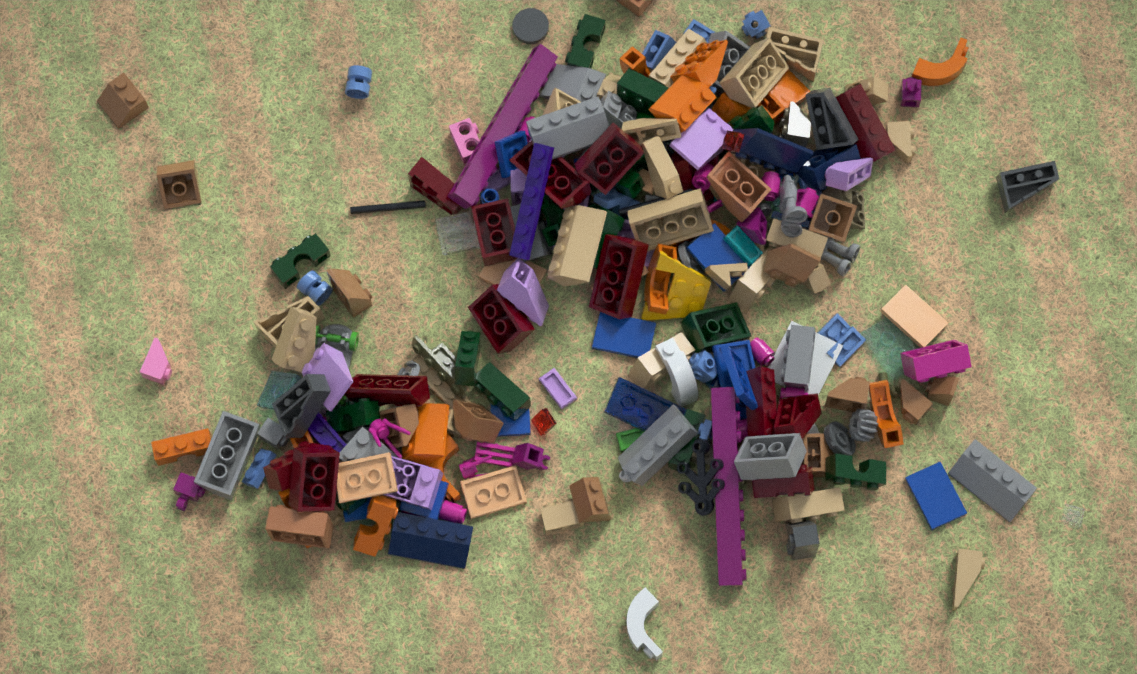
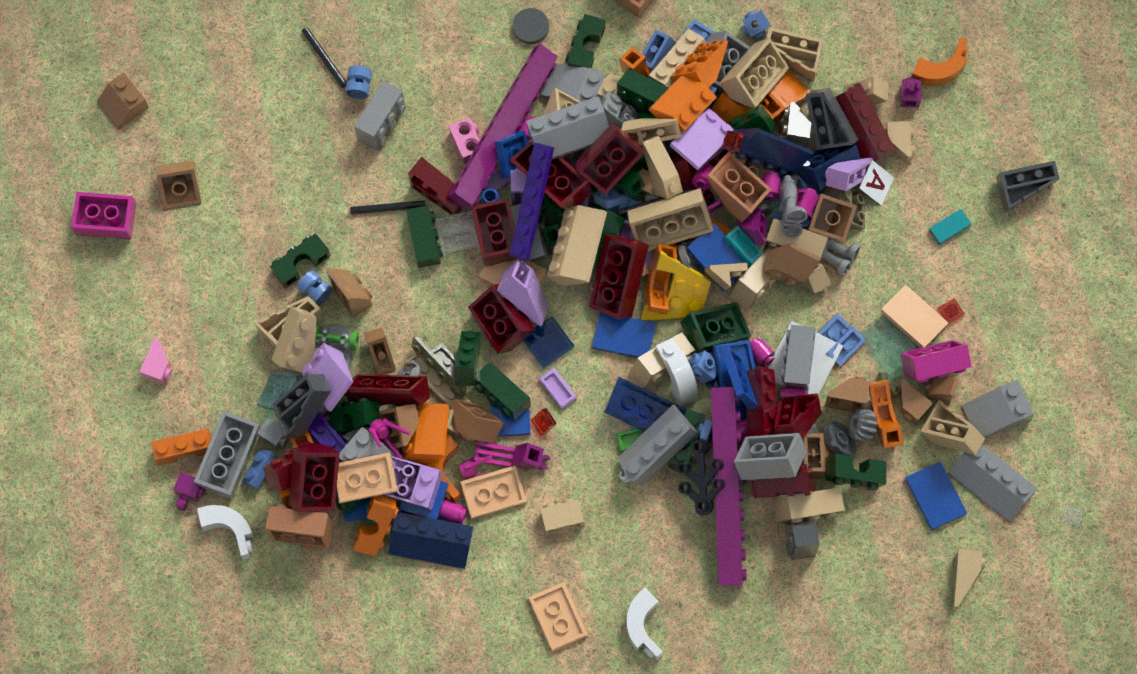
medium nougat slope [569,477,611,523] -> none
none -> dark pink brick [71,192,136,239]
none -> white arch [197,505,254,560]
none -> black bar [302,27,346,88]
none -> light grey brick [354,81,406,150]
none -> medium nougat slope [364,327,396,375]
none -> dark green brick [406,205,443,268]
none -> clear blue tile [523,316,575,369]
none -> light nougat tile [528,582,588,652]
none -> white sticker [859,160,894,205]
none -> tan wedge [921,400,985,455]
none -> teal tile [929,209,971,245]
none -> clear red plate [938,298,965,325]
none -> light grey slope [962,380,1034,438]

